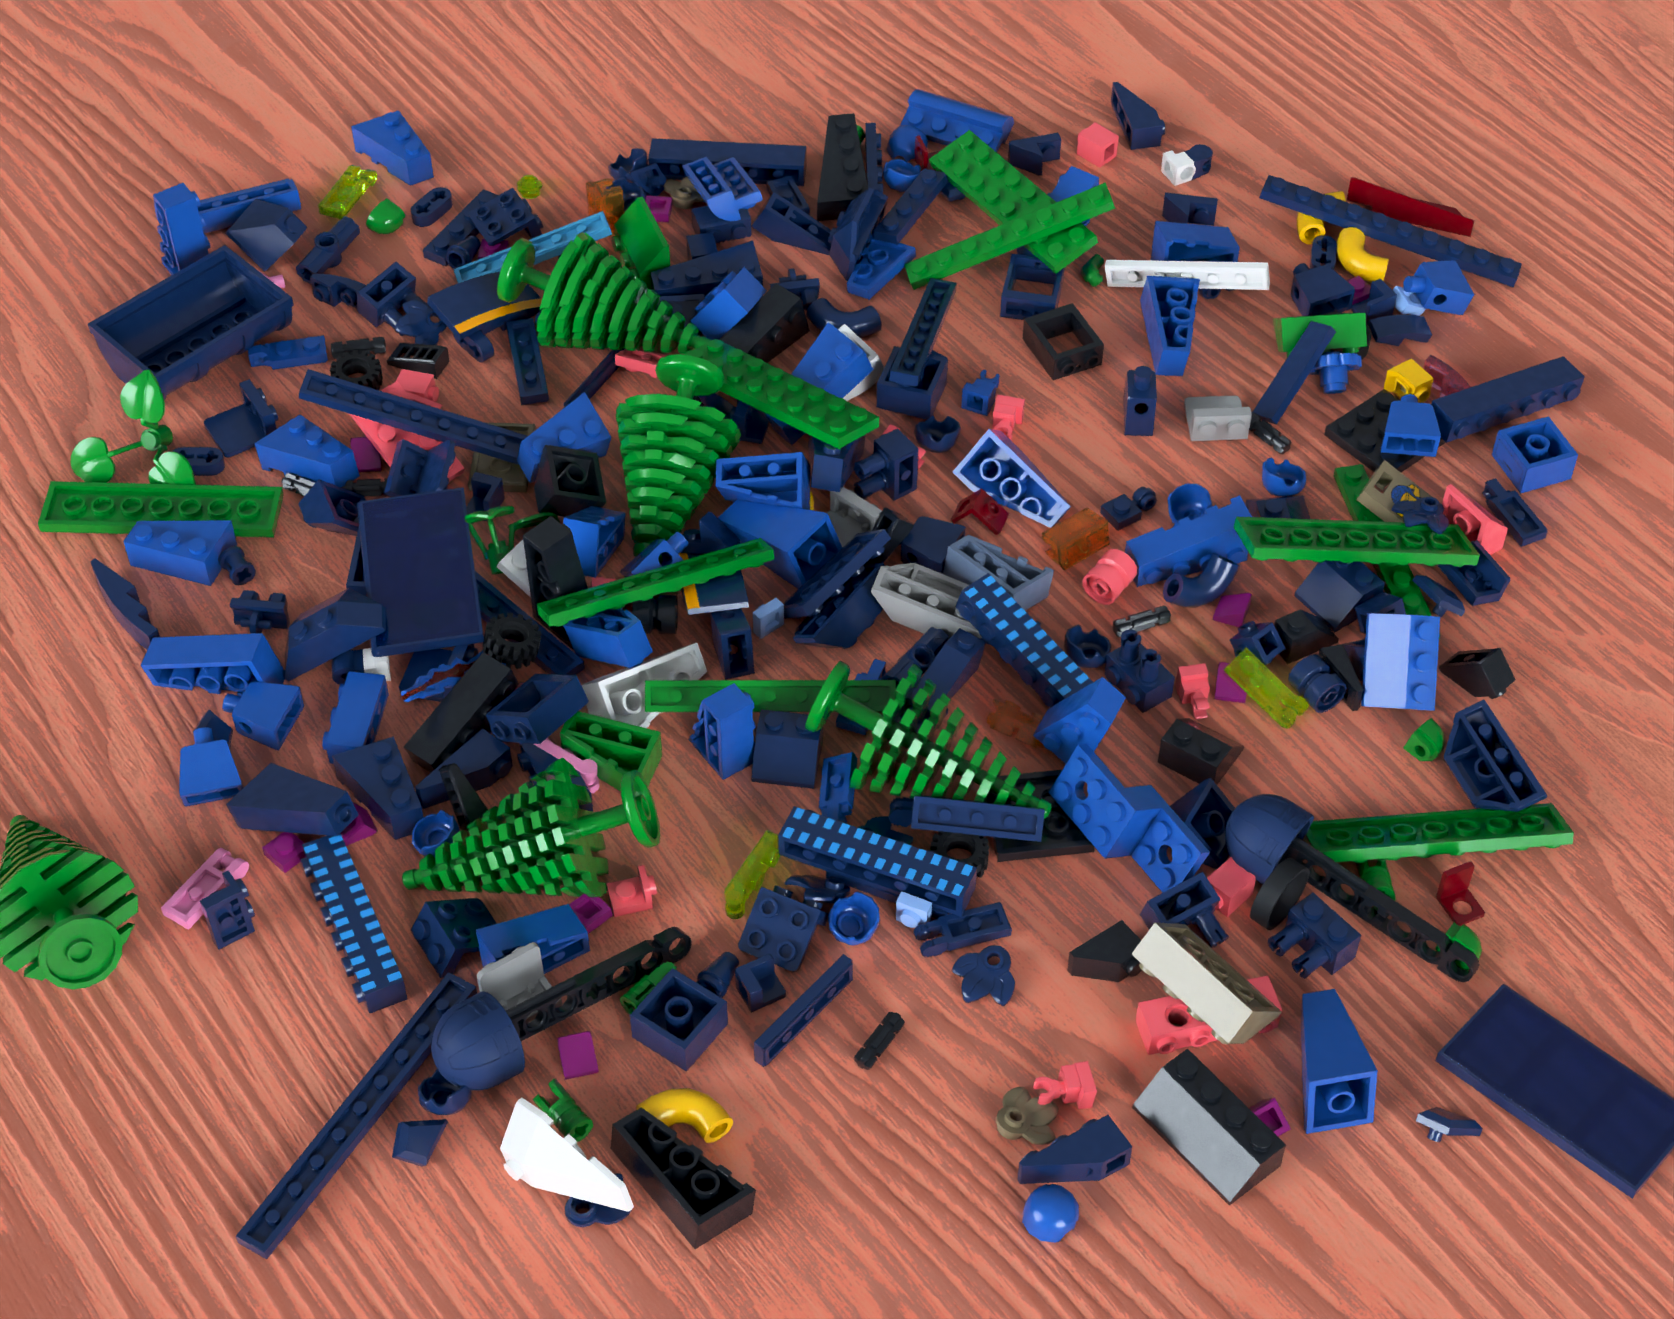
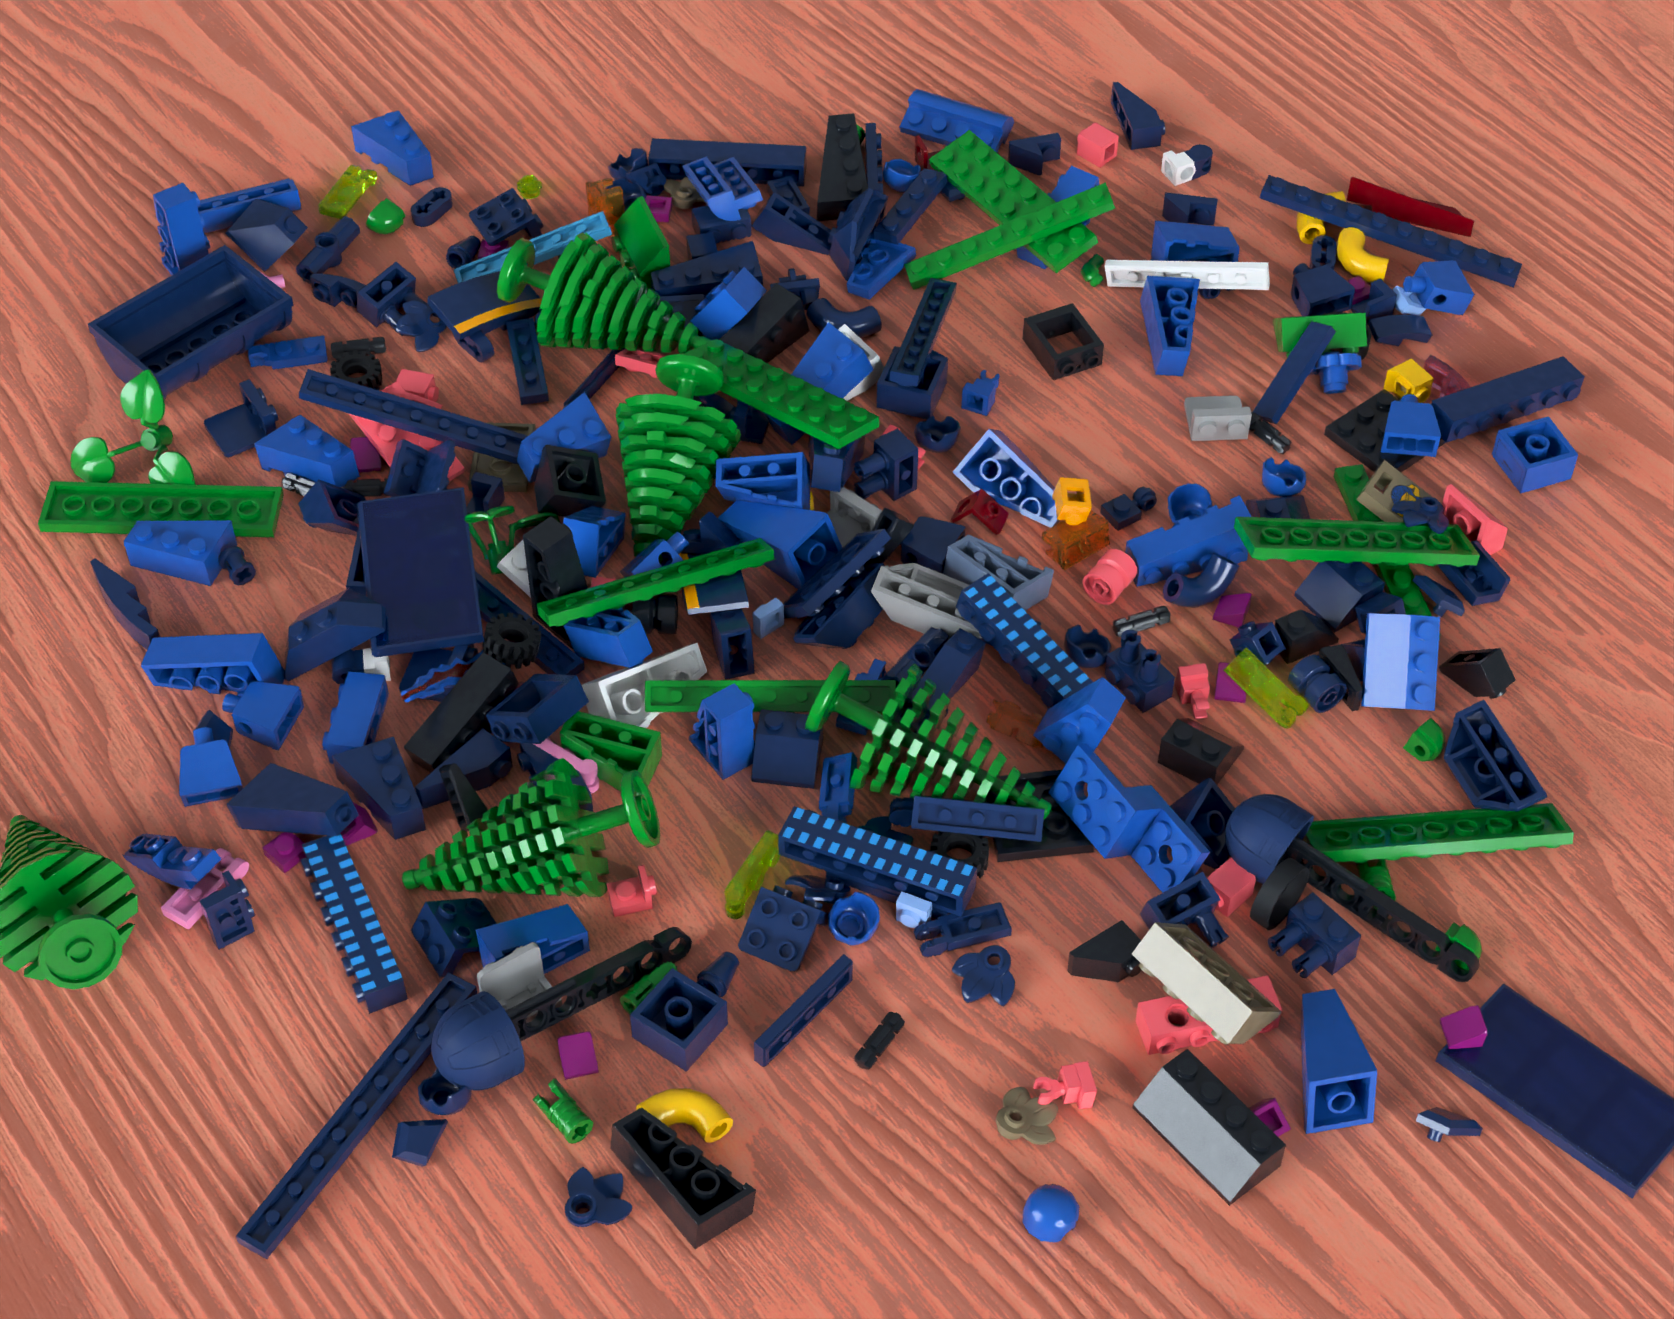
dark blue beam [173,447,225,476] -> none
dark blue hips [230,590,290,634] -> none
black slope [387,343,450,379] -> none
blue hair [412,810,460,857] -> none
dark blue plate [423,189,499,266] -> none
white wedge [500,1097,634,1212] -> none
magenta plate [569,894,612,934] -> none
dark blue panel [735,954,786,1013] -> none
blue hair [886,125,928,162] -> none
coral piece [992,394,1025,441] -> none
dark blue window [1000,254,1065,320] -> none
dark blue slope [1017,1115,1132,1184] -> none
dark blue torso [1123,366,1157,436] -> none
dark red bracket [1436,861,1485,926] -> none
dark blue hinge [1482,478,1548,547] -> none
none -> blue slope [123,834,221,890]
none -> light orange brick [1052,477,1092,525]
none -> magenta slope [1440,1005,1487,1049]

